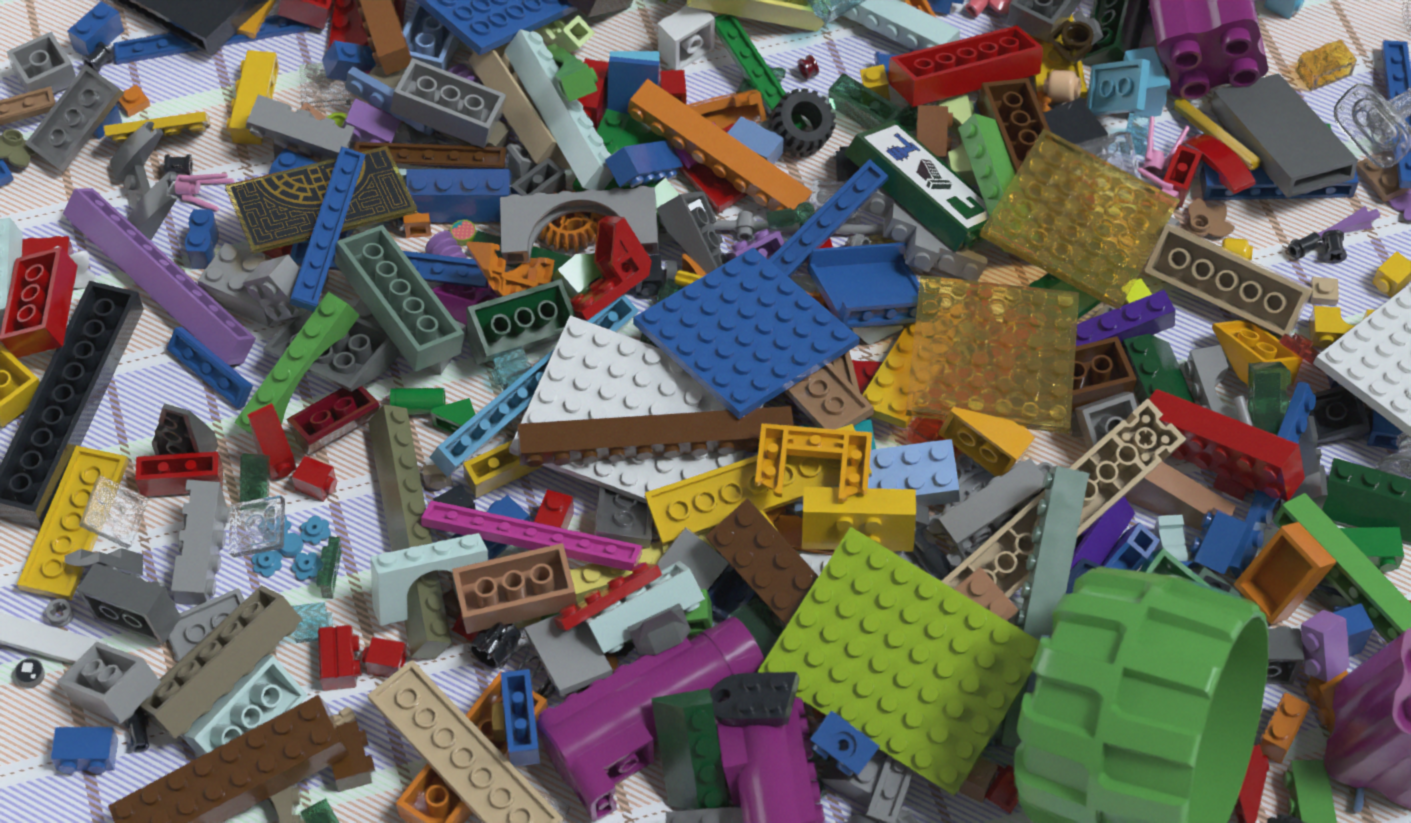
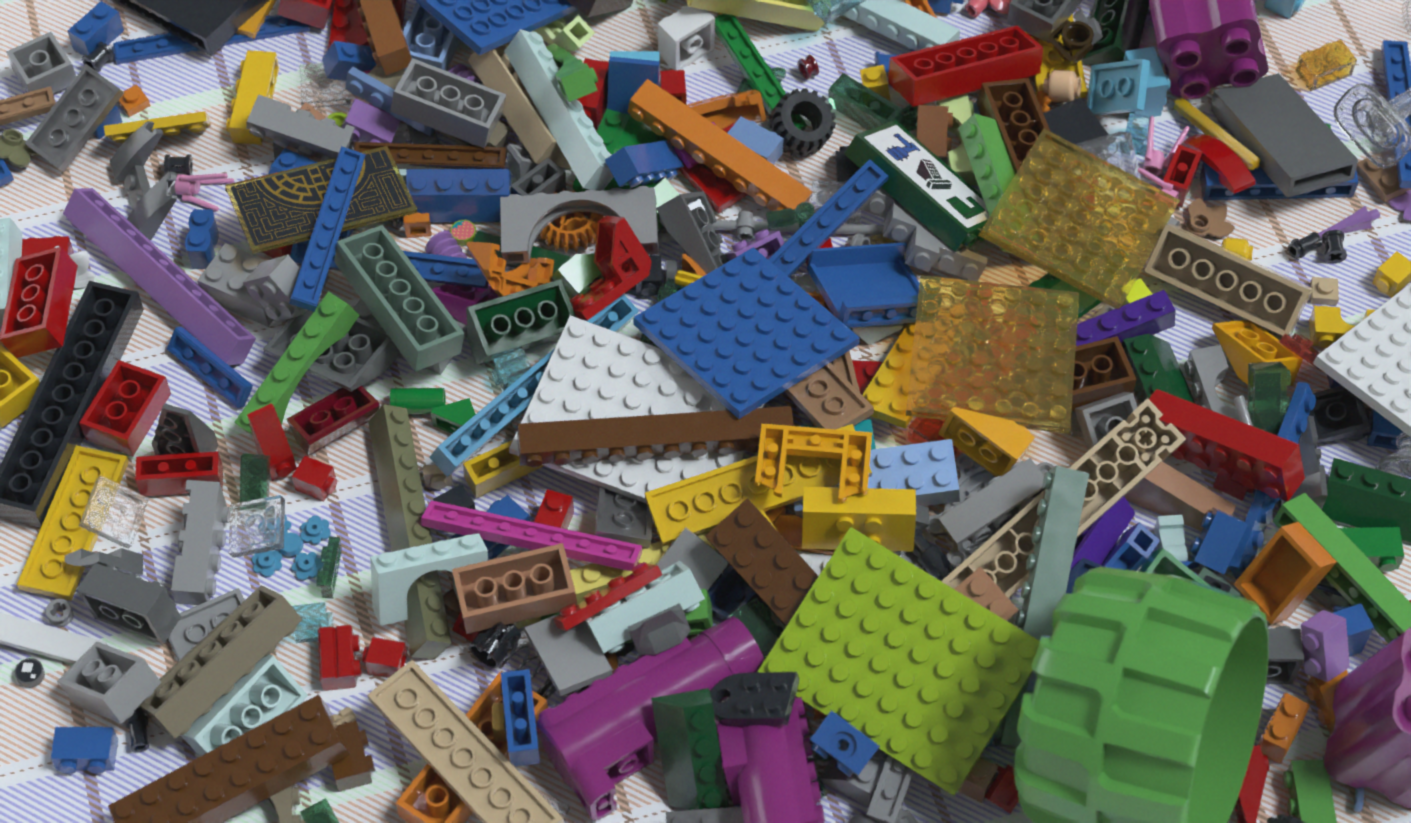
none -> red brick [79,360,171,457]

